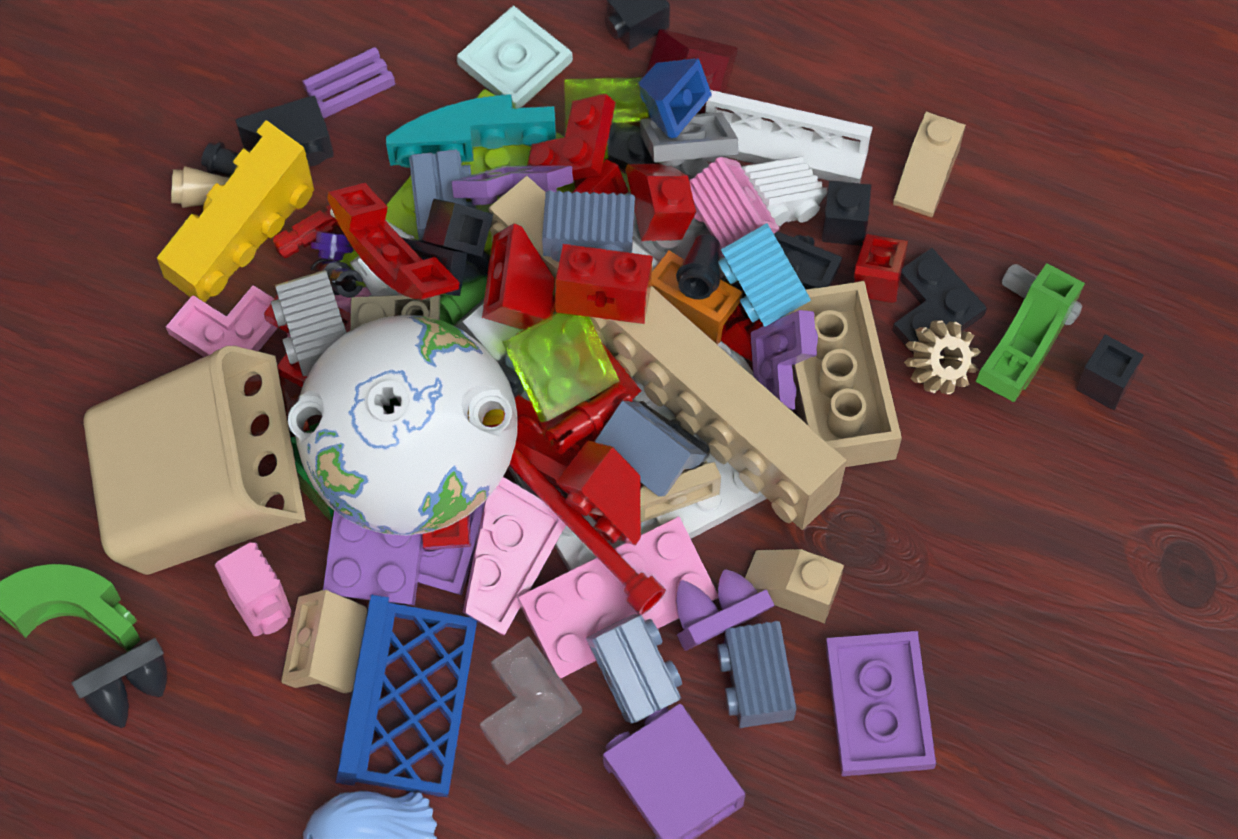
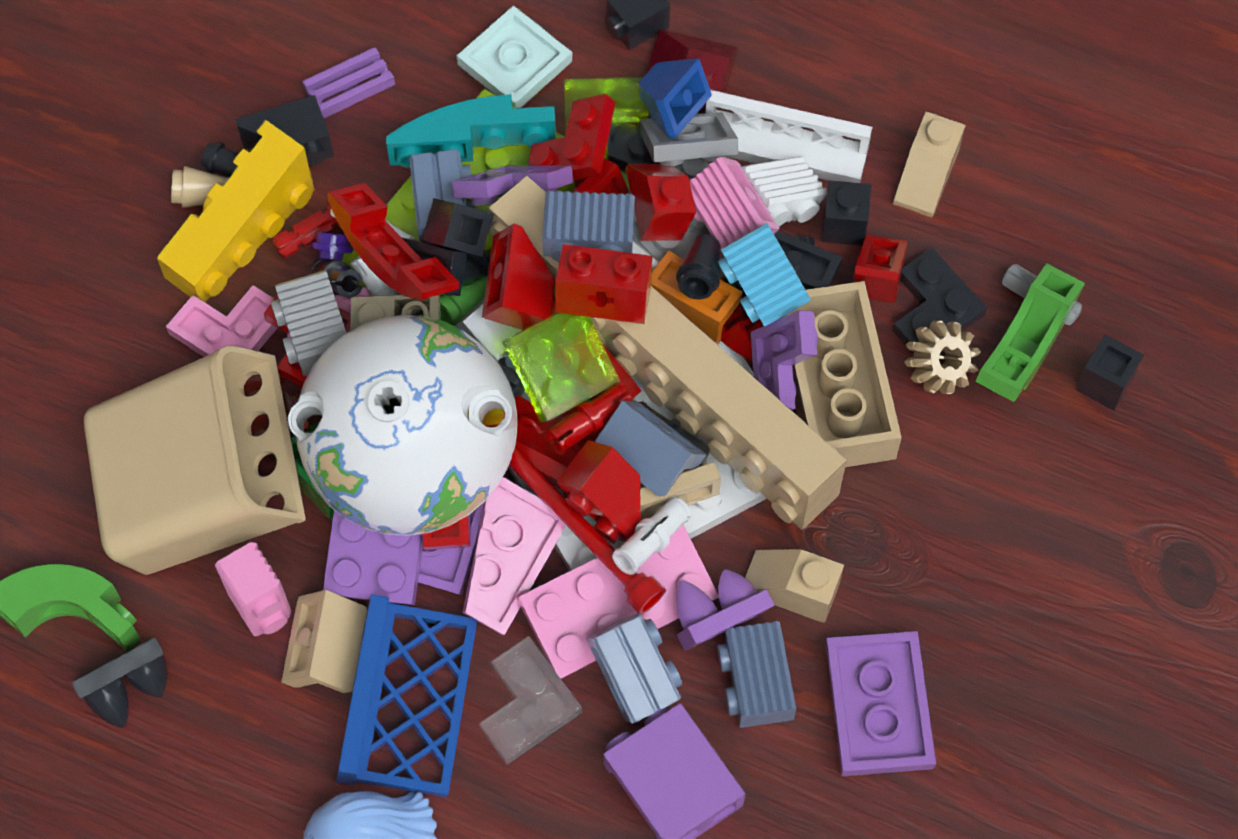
none -> white pin [613,497,692,575]

